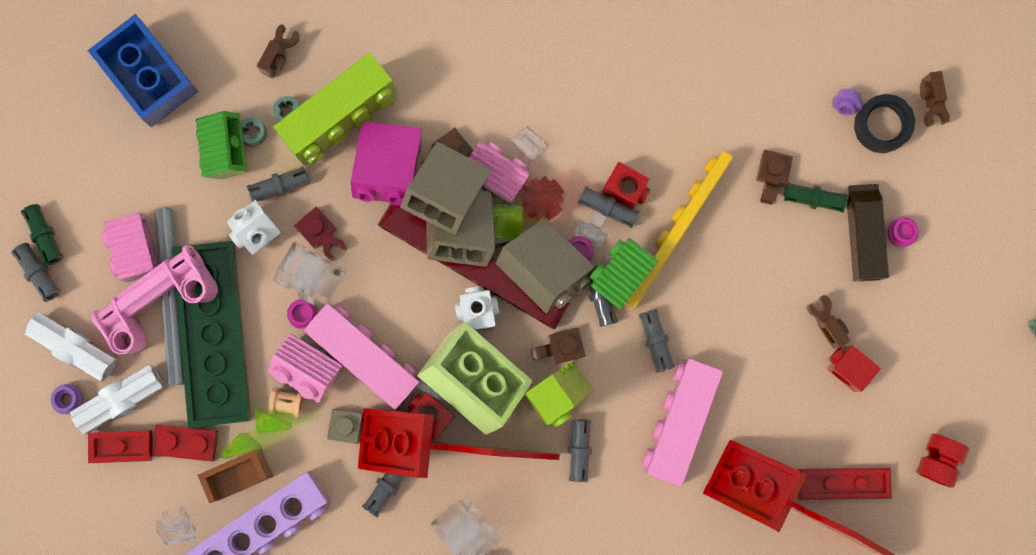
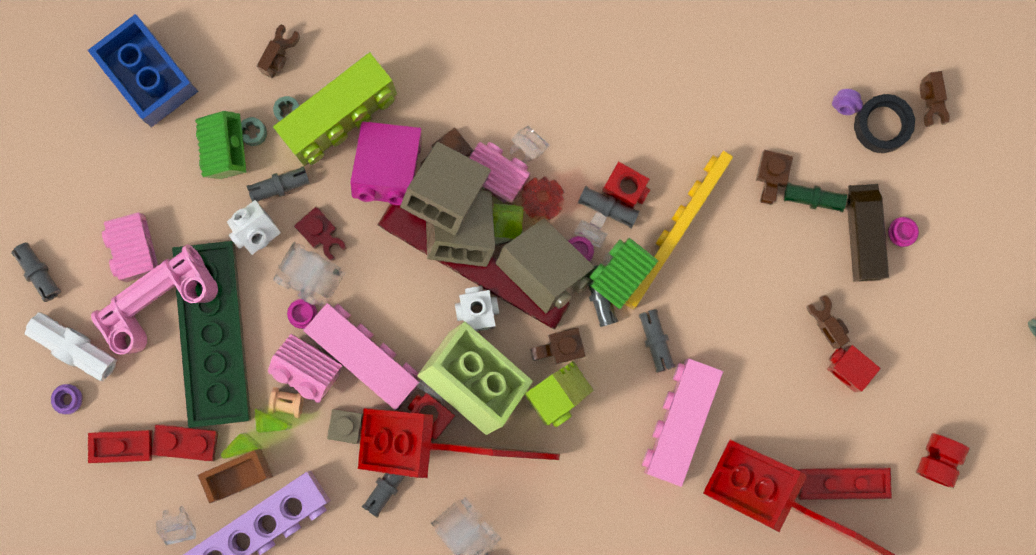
dark green pin [21,204,64,265] -> none
white piece [70,365,165,435] -> none
light grey axle [155,208,184,386] -> none
dark grey pin [568,419,592,482] -> none

